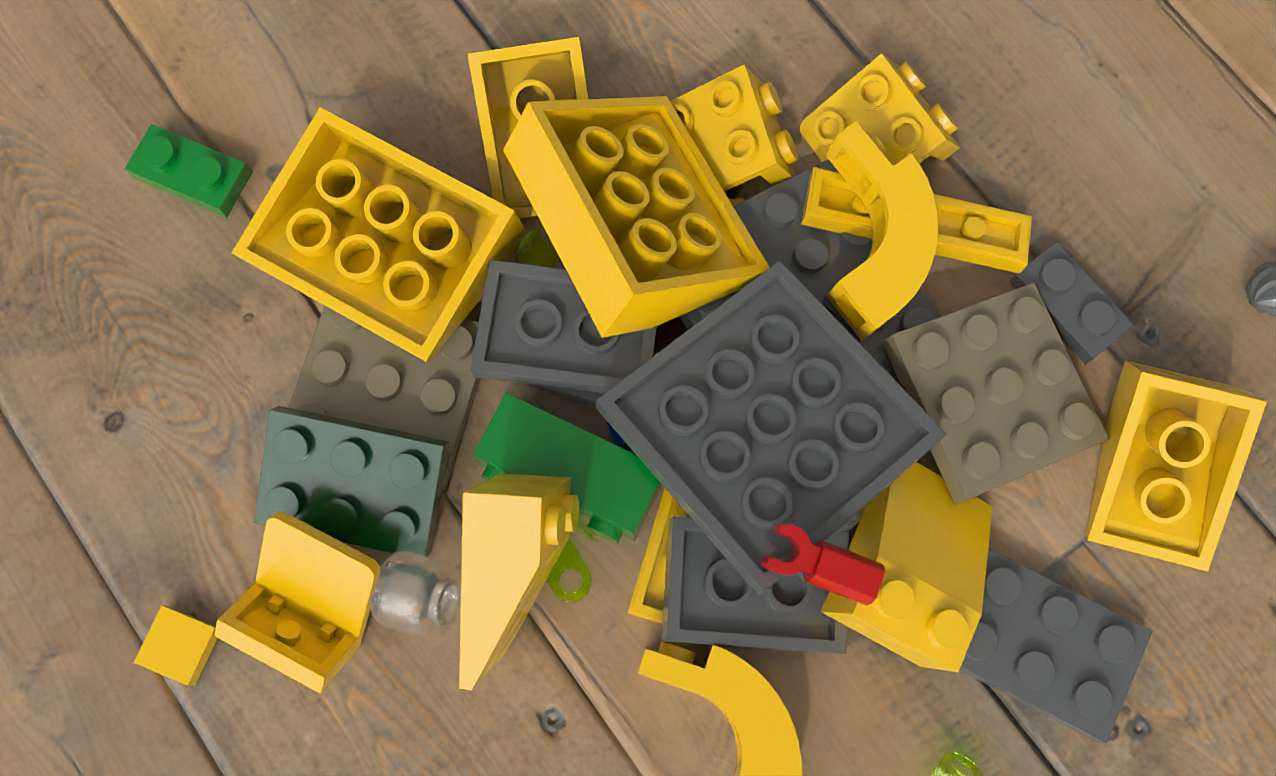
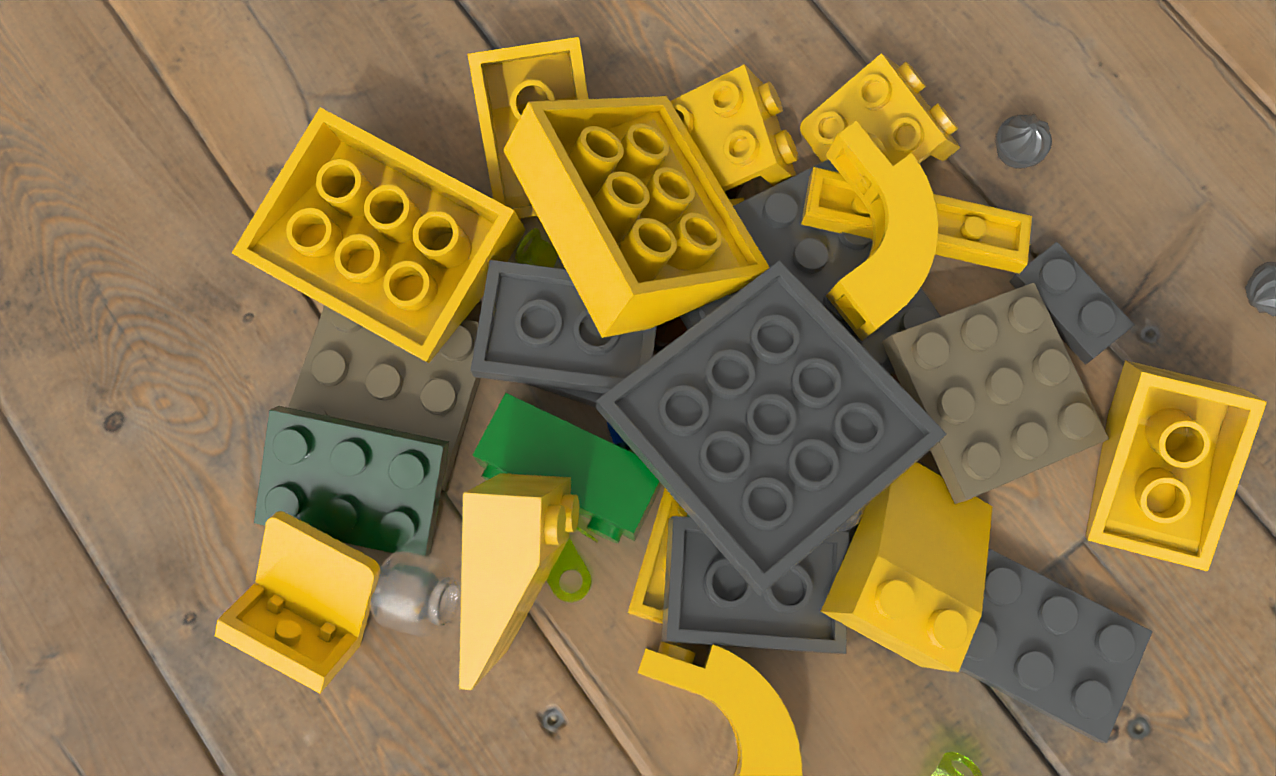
green plate [124,124,253,218] -> none
yellow tile [133,605,218,686] -> none
red bar [761,524,885,606] -> none
none -> dark grey plate [995,114,1052,169]

